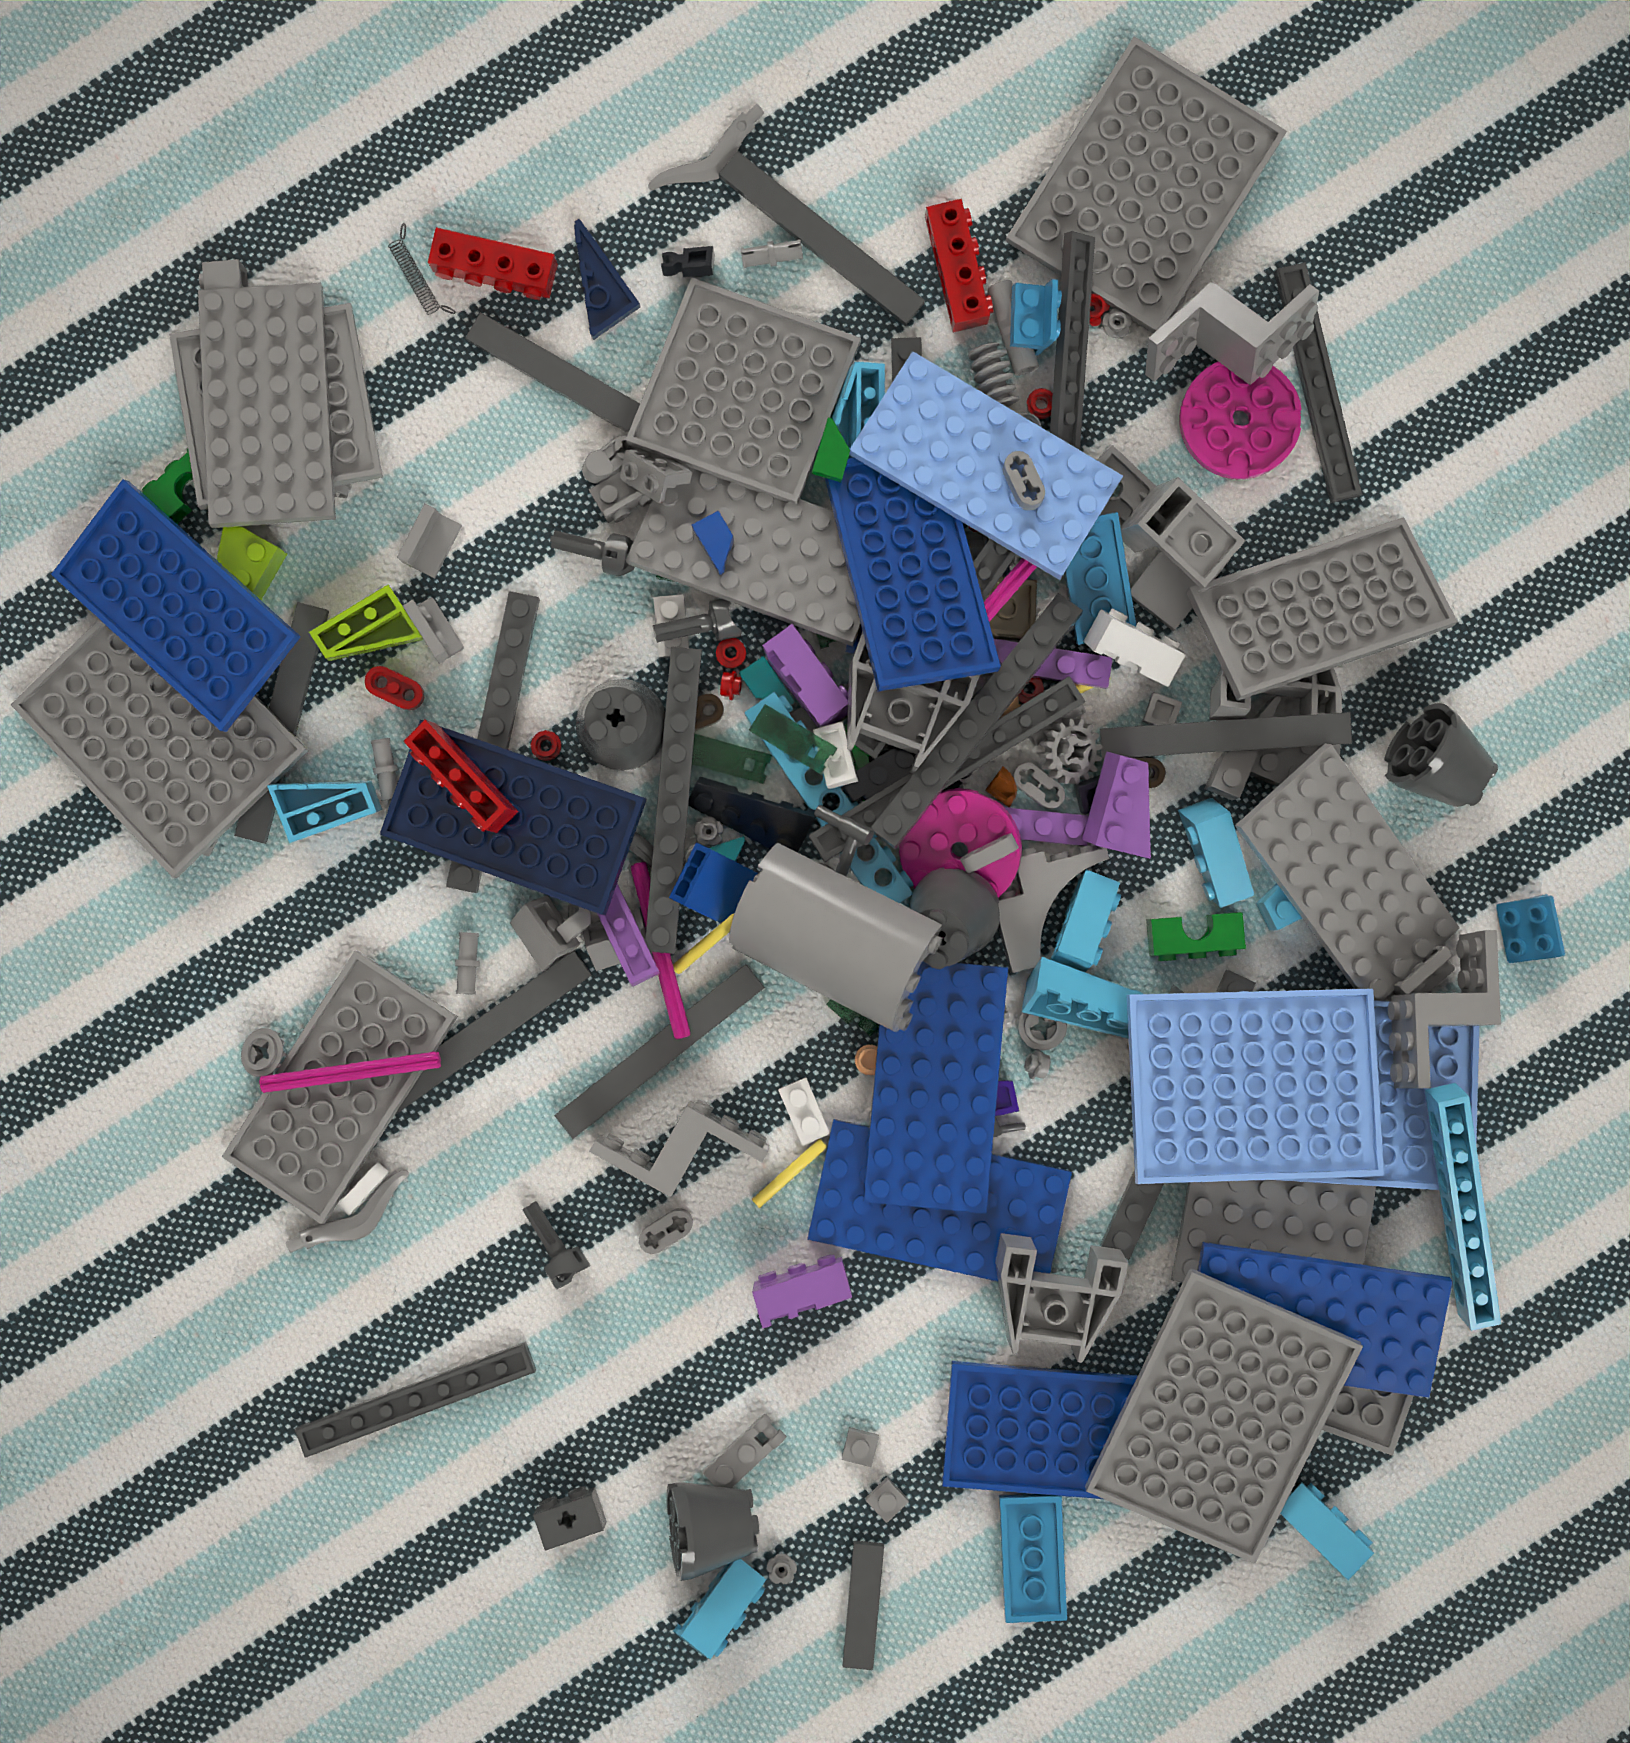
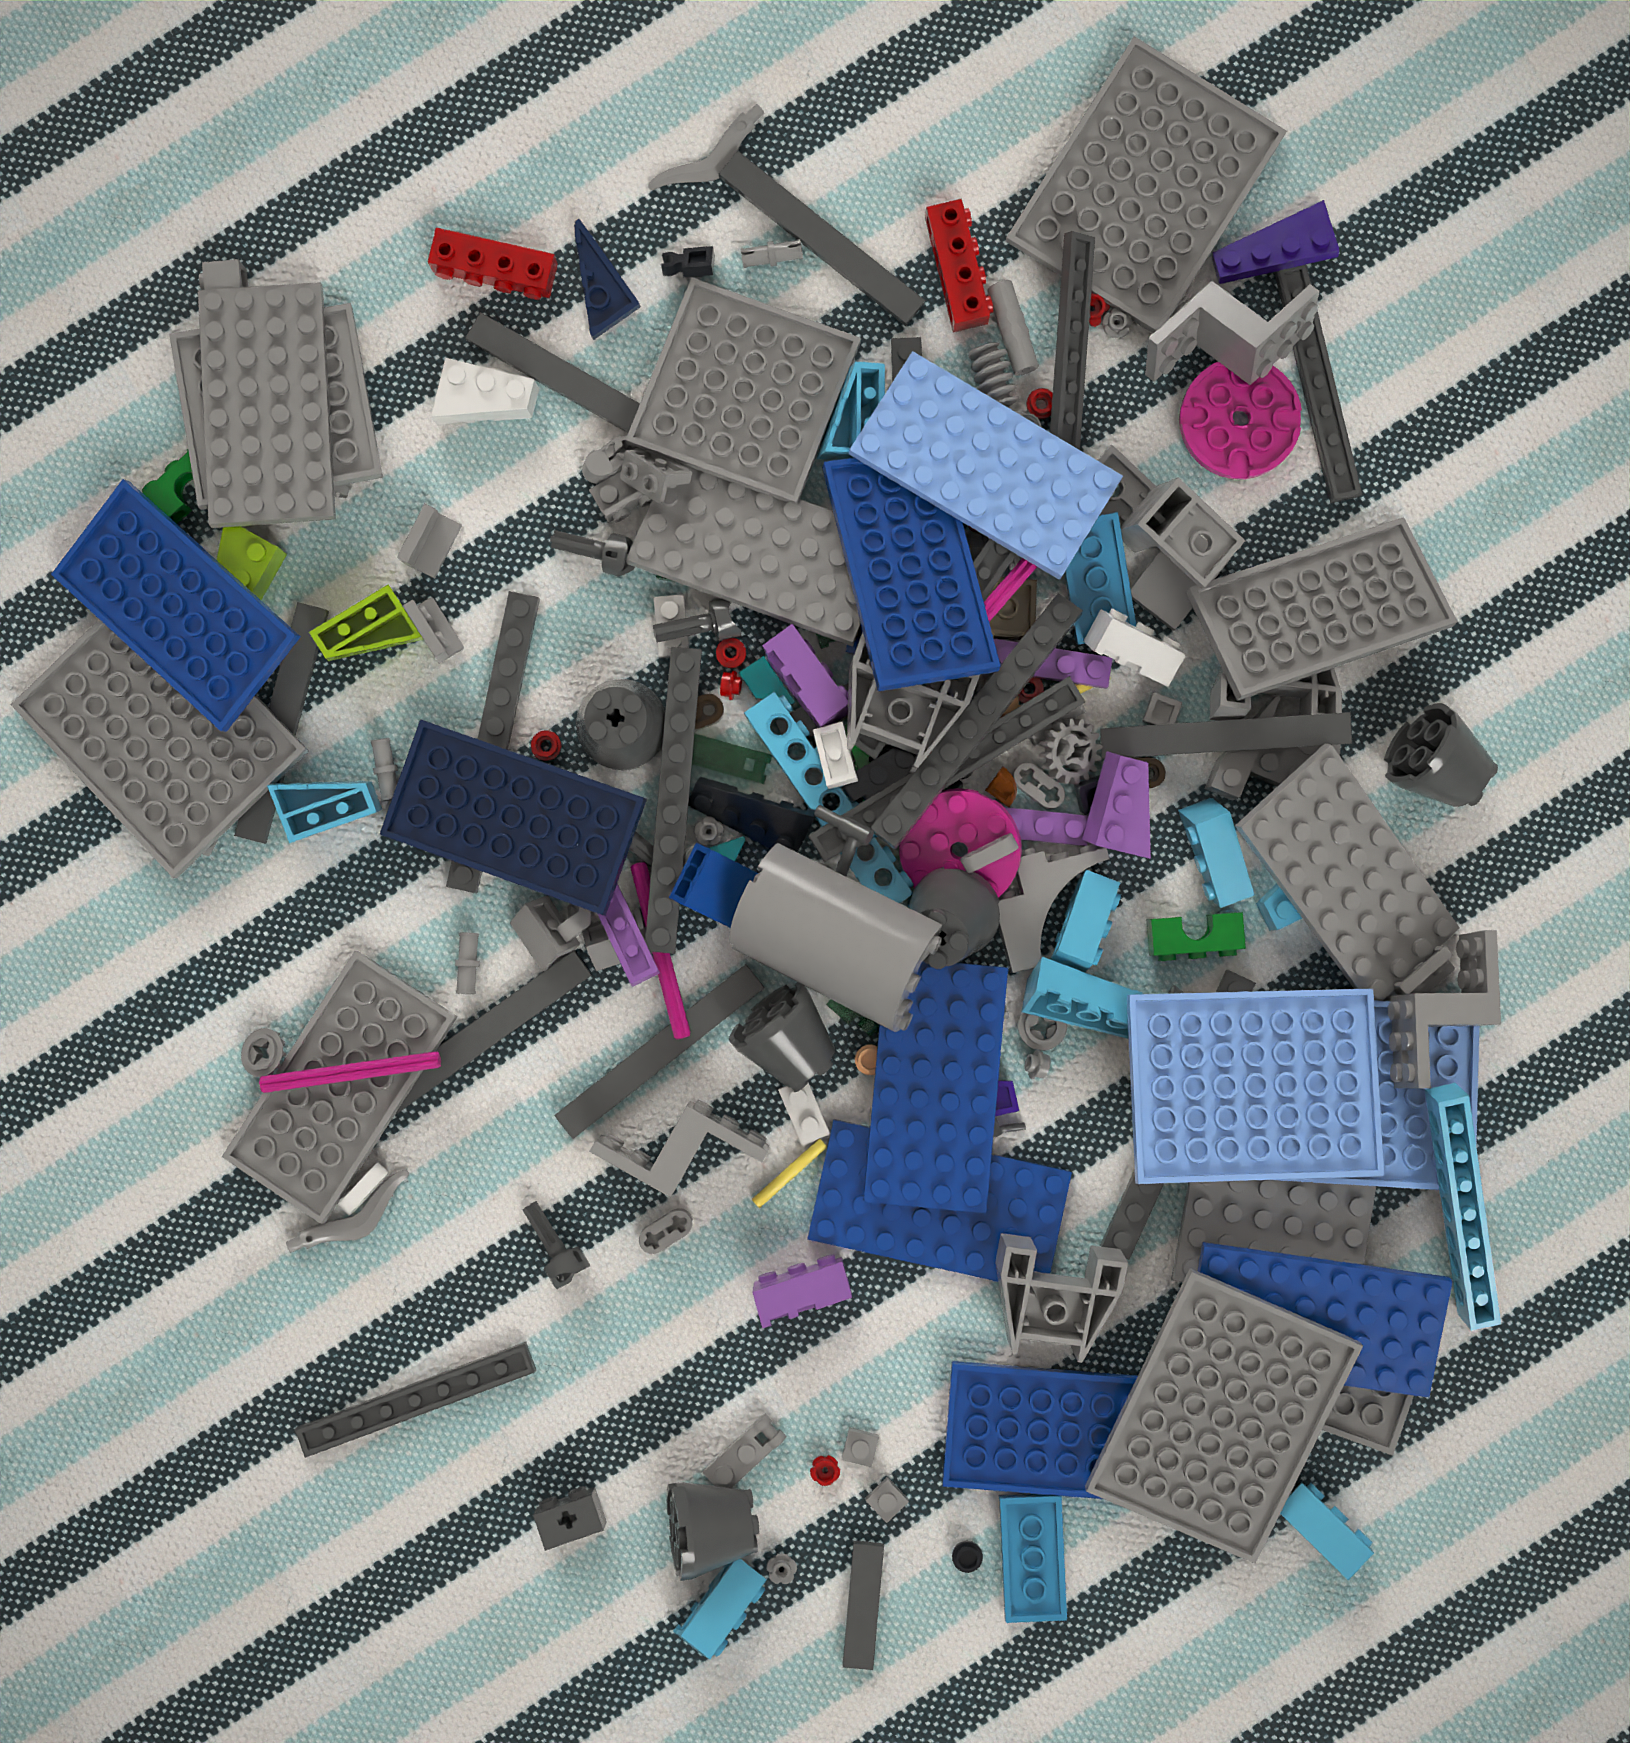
red plate [365,666,425,710] -> none
dark grey piece [388,223,456,315] -> none
red brick [404,719,519,833] -> none
light yellow bar [673,913,734,974] -> none
blue tile [692,511,734,575] -> none
clear green plate [749,704,838,775] -> none
green tile [812,417,850,483] -> none
light grey beam [1003,451,1045,511] -> none
dark azure bracket [1010,279,1062,356] -> none
dark azure bracket [1496,894,1565,963] -> none
none -> white wedge [431,358,539,426]
none -> dark grey cone [729,982,835,1092]
none -> red plate [810,1455,840,1486]
none -> black plate [952,1540,983,1573]
none -> dark purple wing [1212,200,1340,284]

